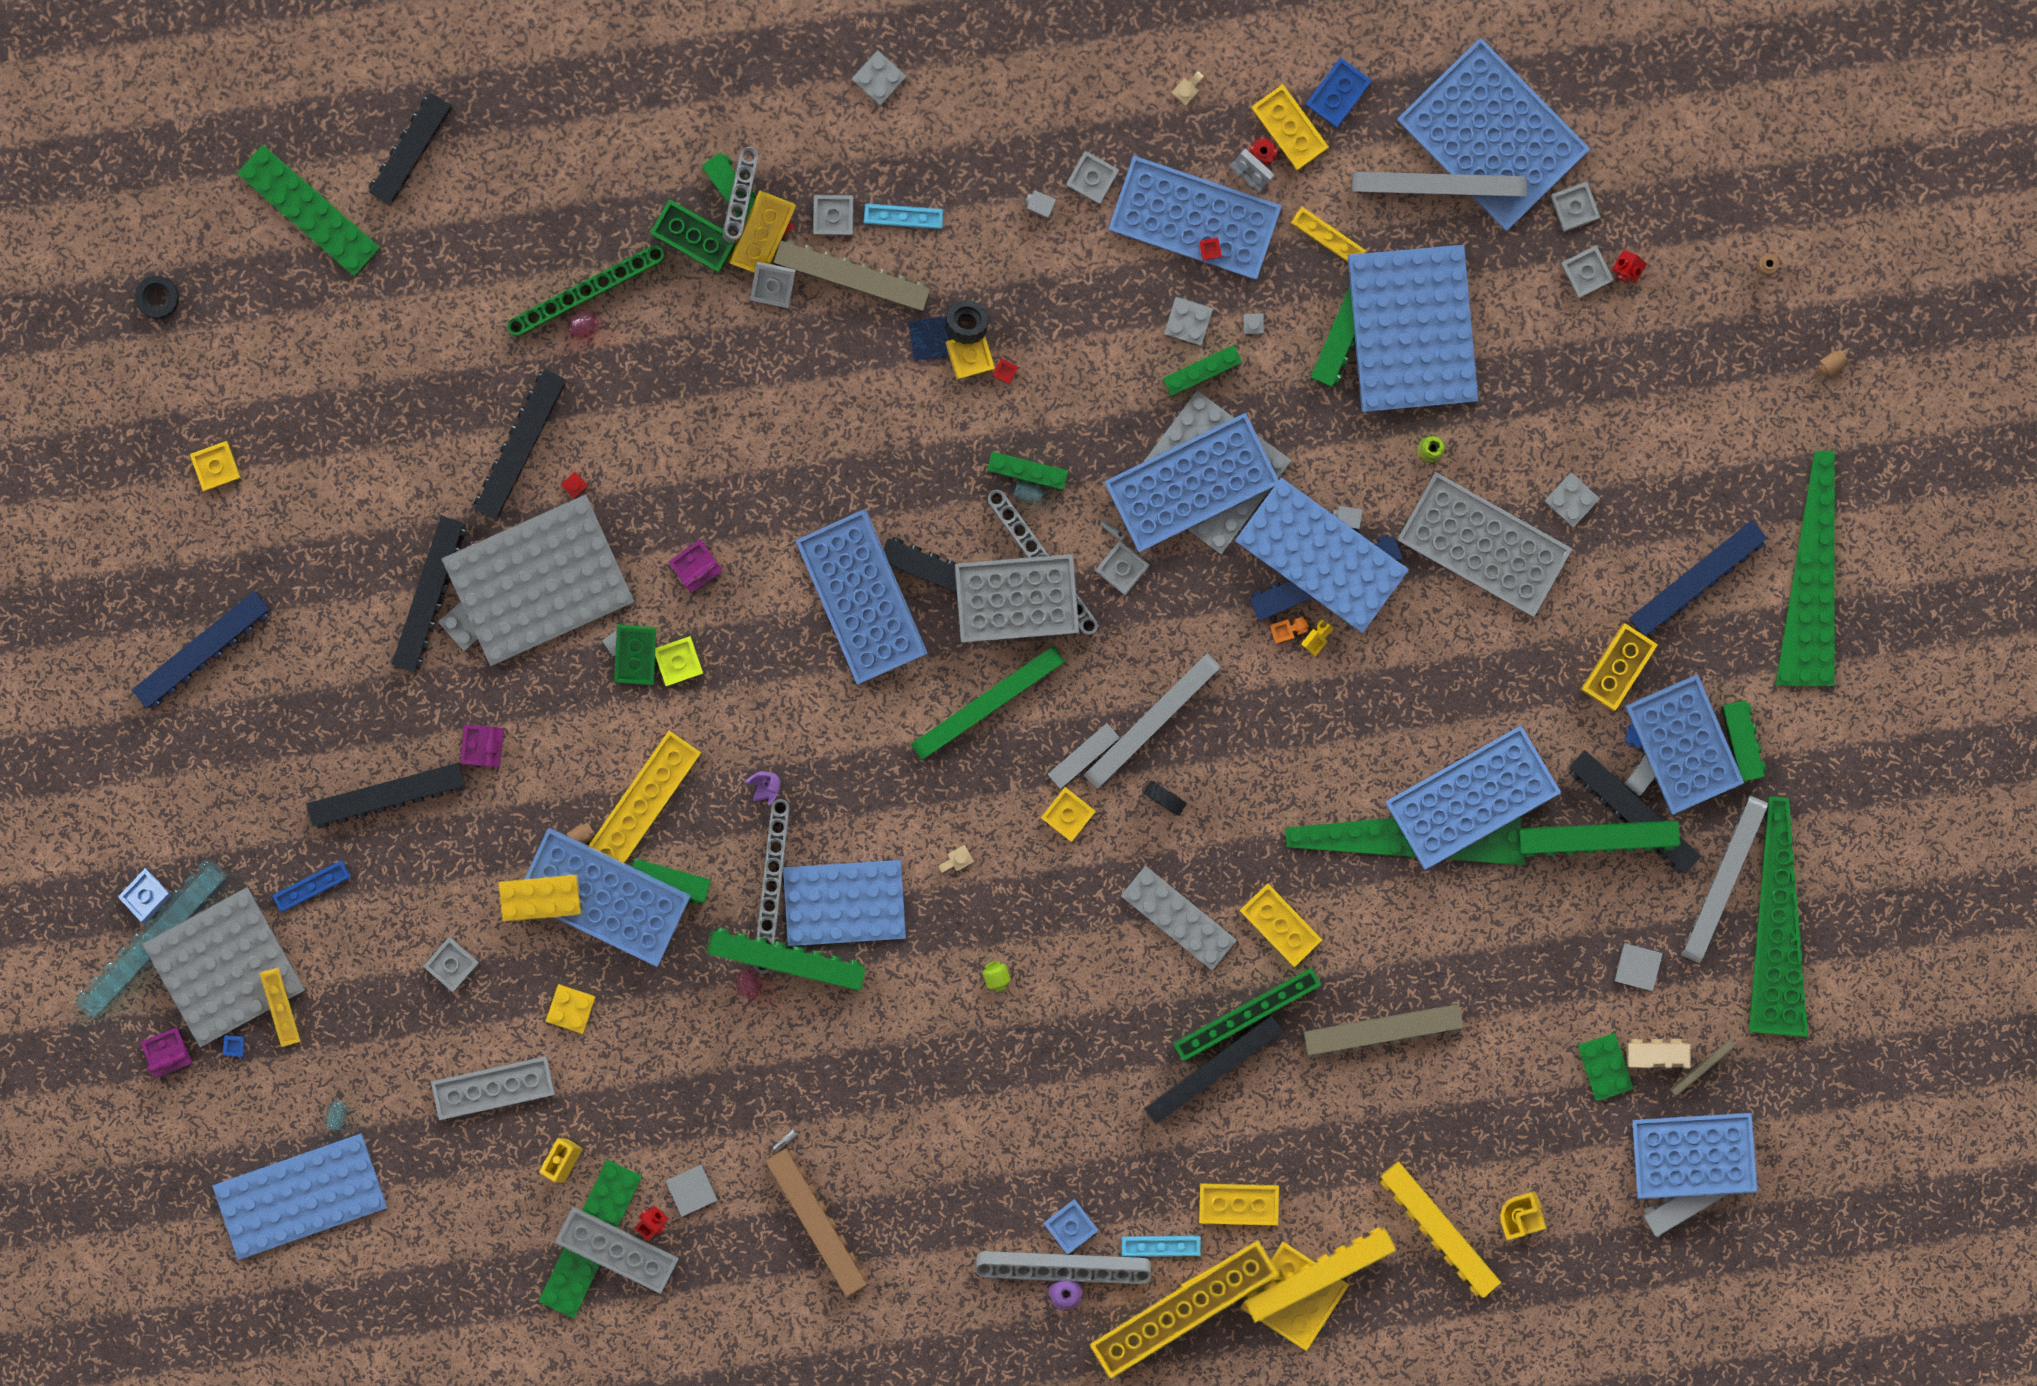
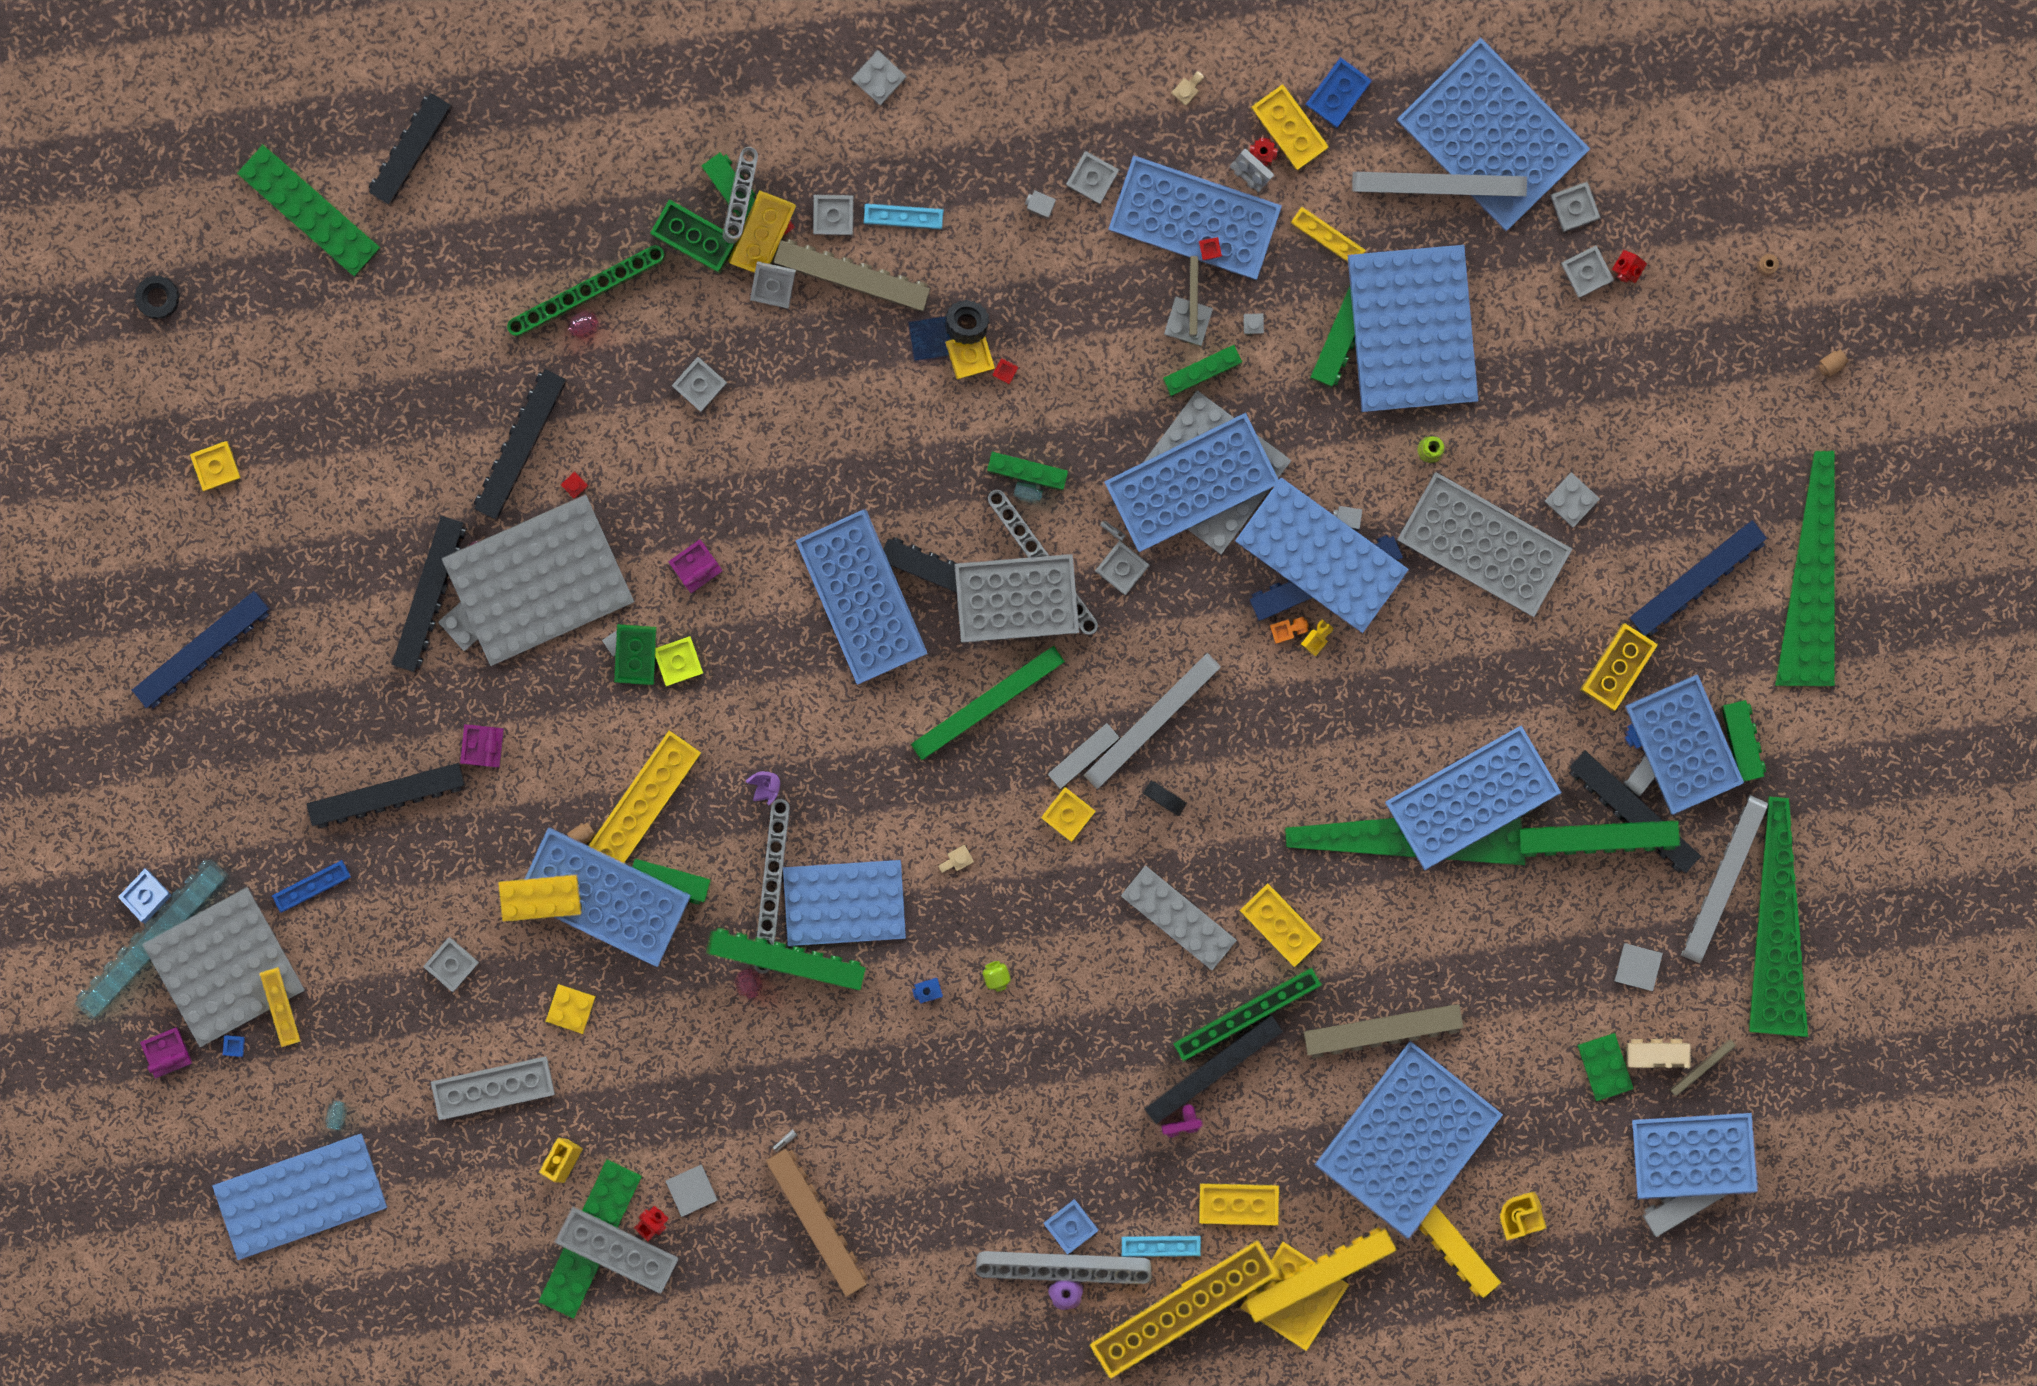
none -> light grey plate [672,357,727,412]
none -> blue brick [912,978,943,1003]
none -> magenta plate [1161,1104,1202,1137]
none -> dark tan tile [1189,256,1198,337]
none -> medium blue plate [1314,1041,1503,1239]

